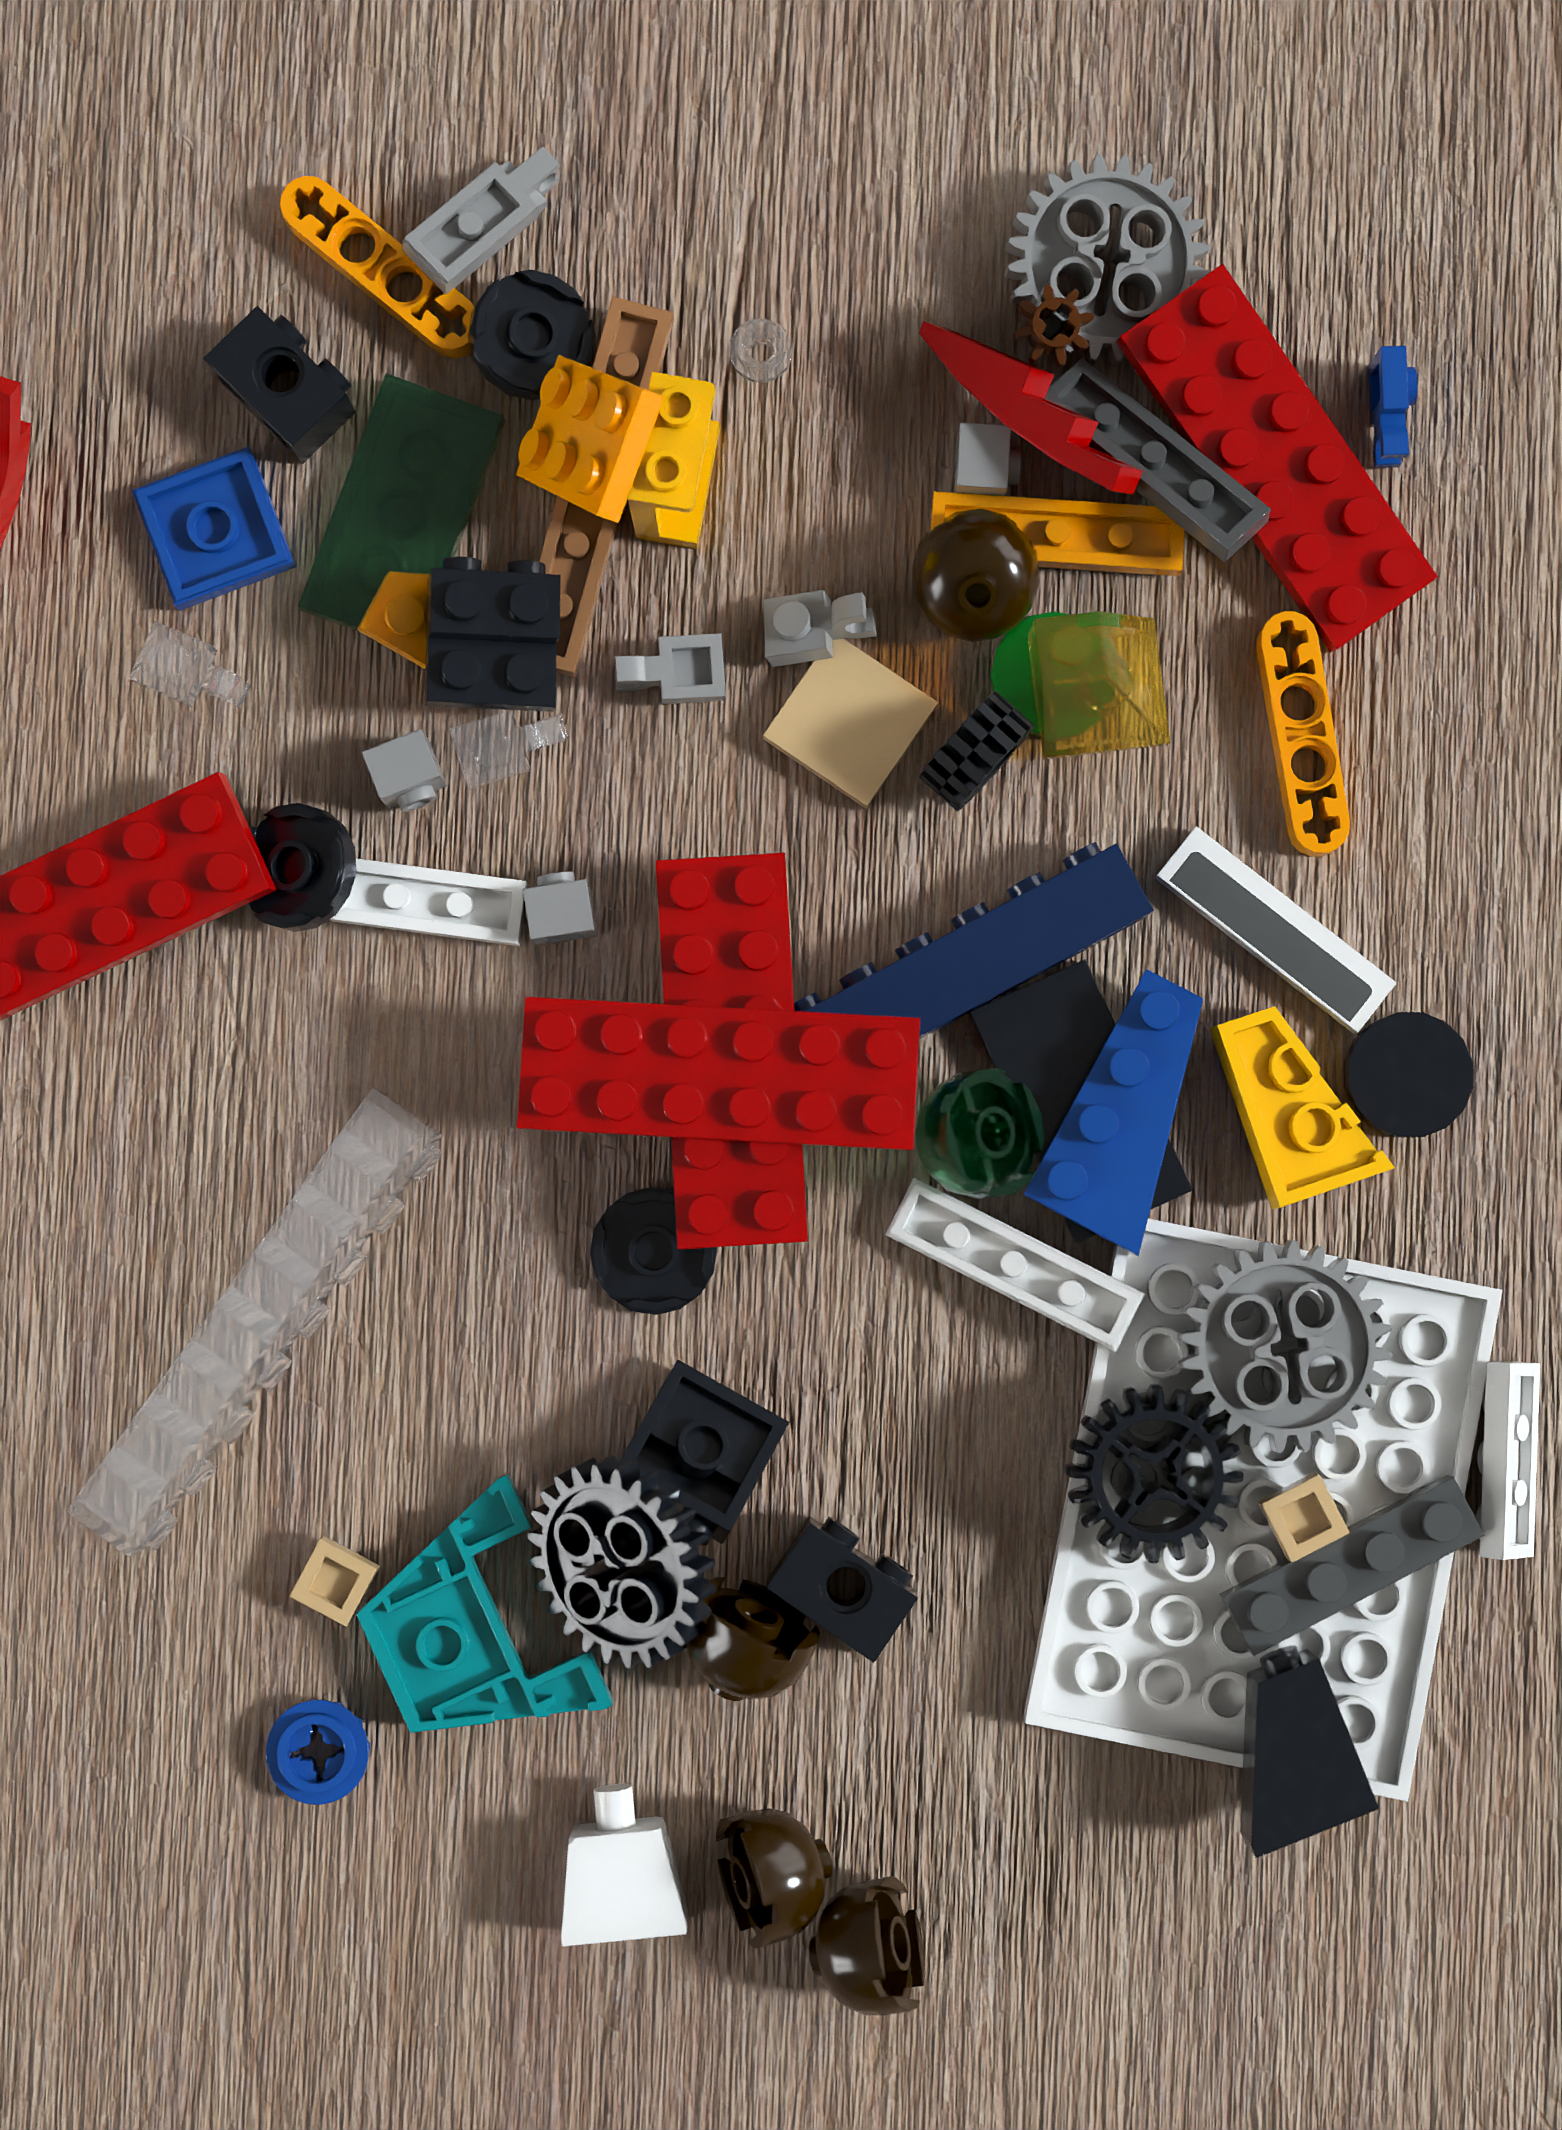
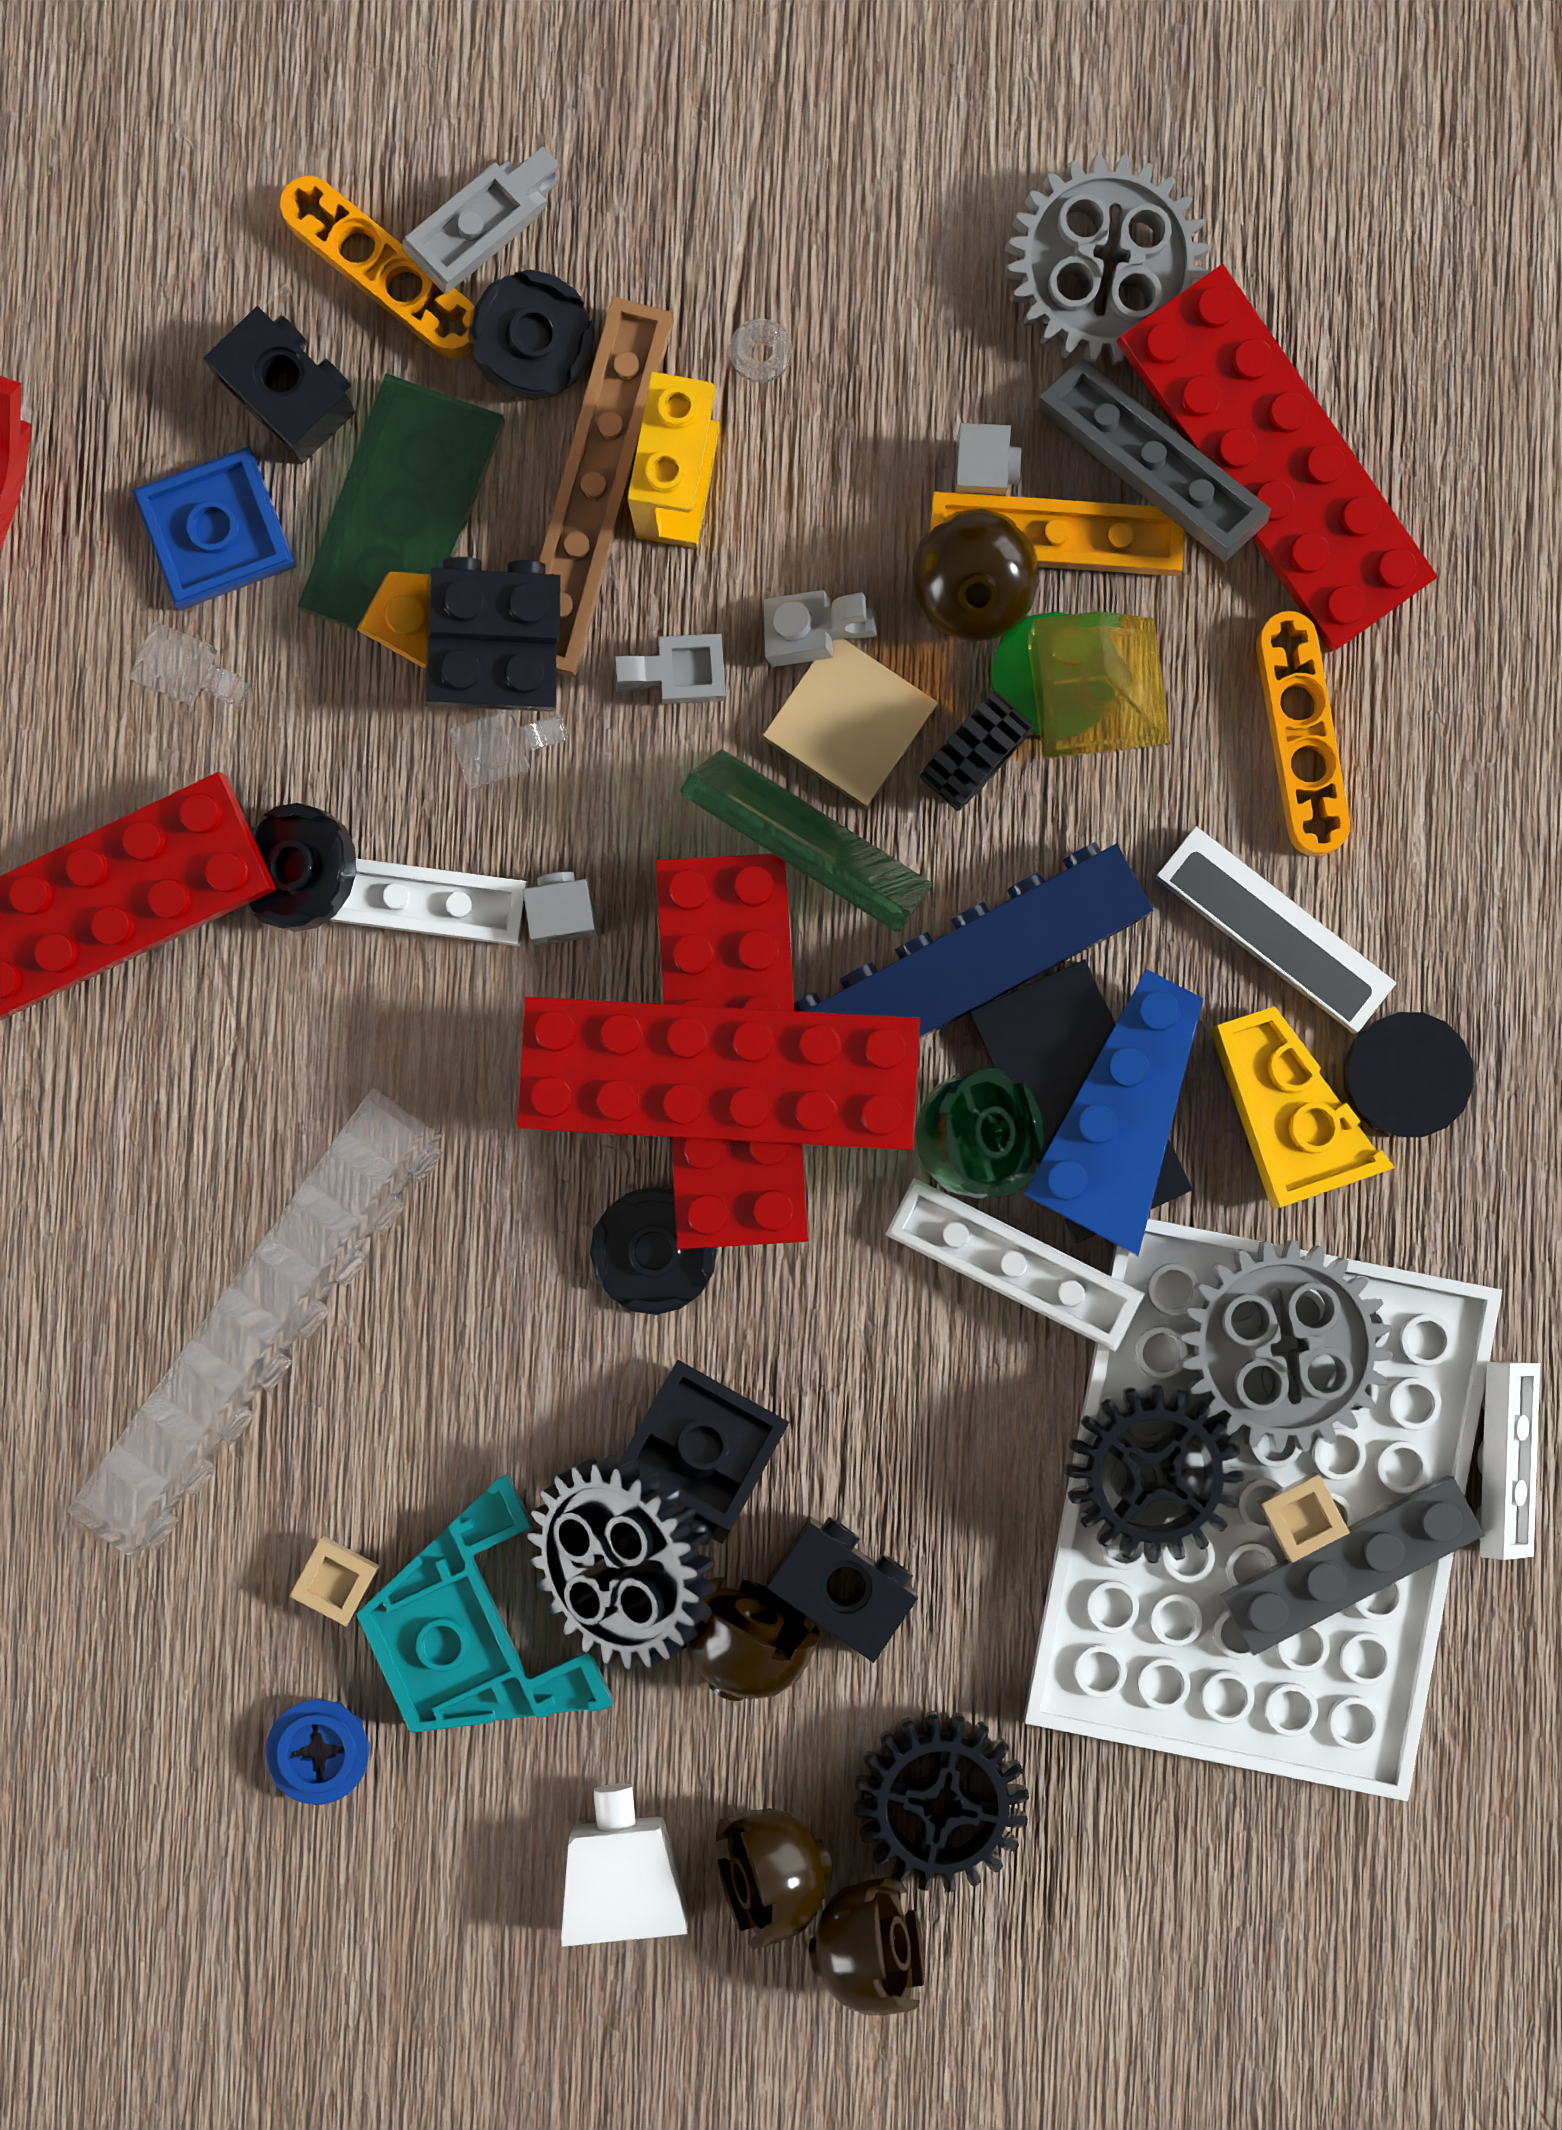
light grey plate [362,729,447,812] -> none
light orange plate [516,354,664,523] -> none
red slope [919,321,1143,495] -> none
reddish brown gear [1013,284,1094,368] -> none
black slope [1240,1645,1379,1858] -> none
blue plate [1368,346,1418,468] -> none
none -> clear green tile [680,749,933,932]
none -> black gear [853,1711,1029,1892]

